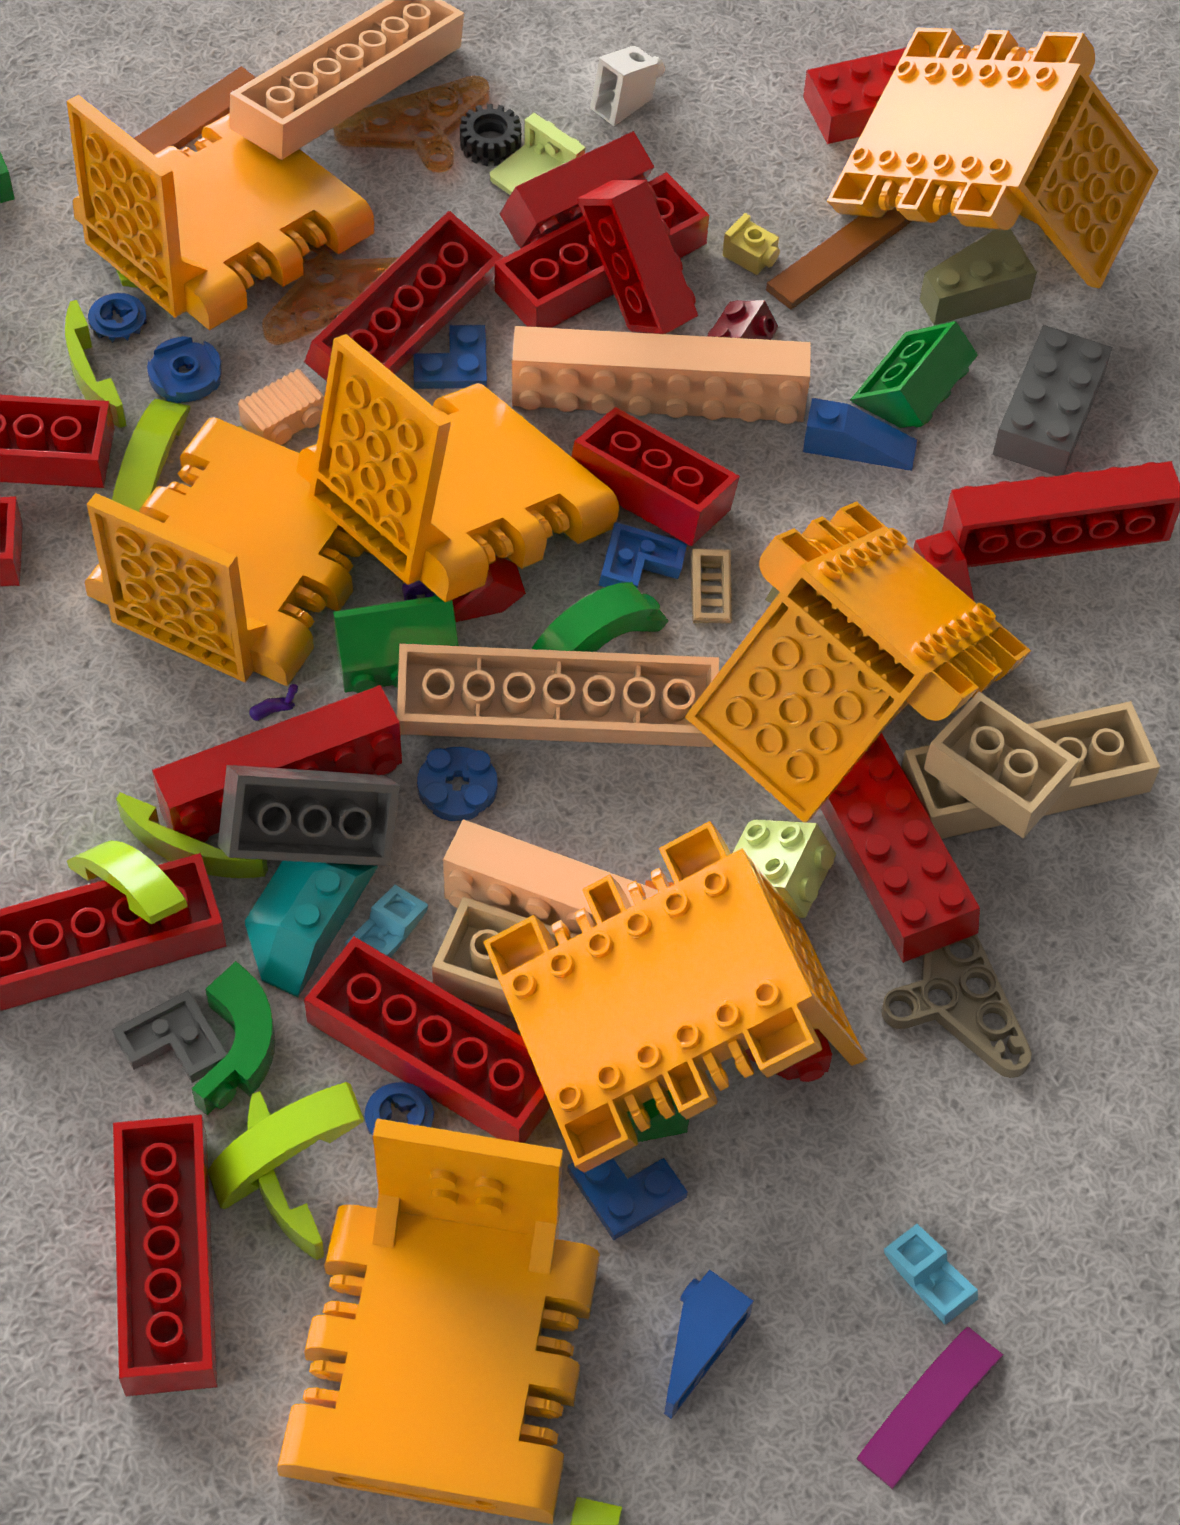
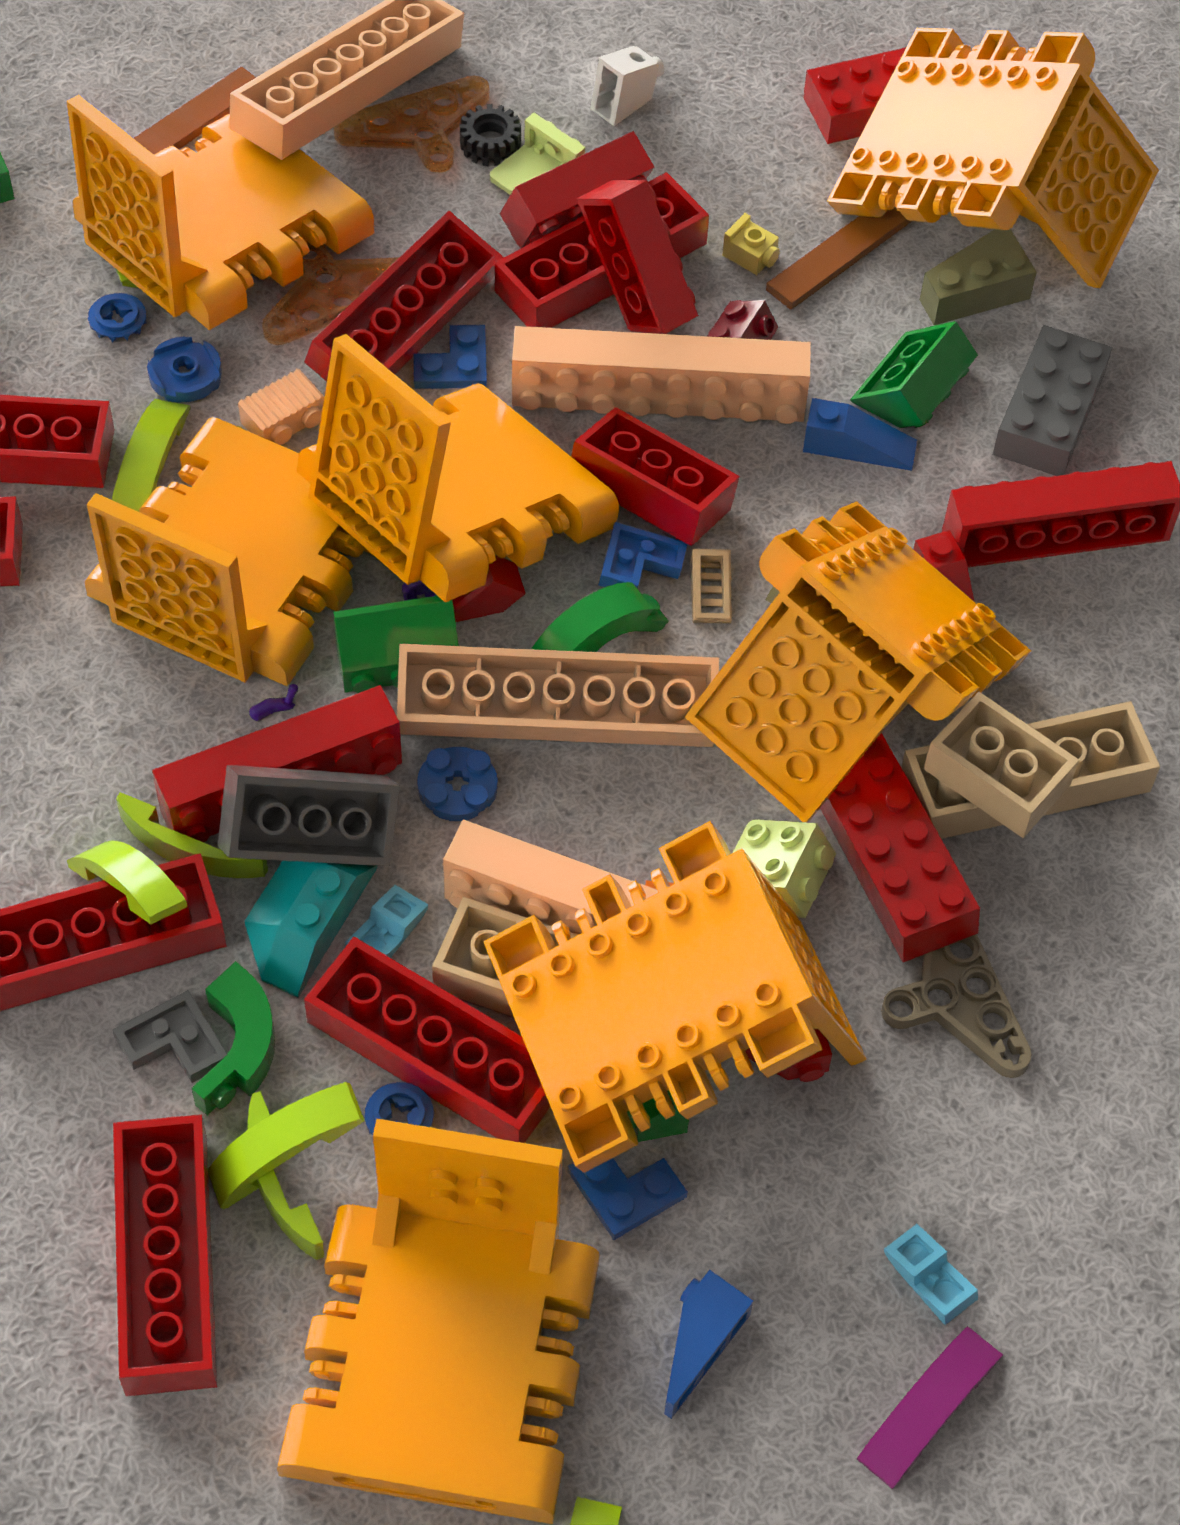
lime slope [65,300,127,428] -> none

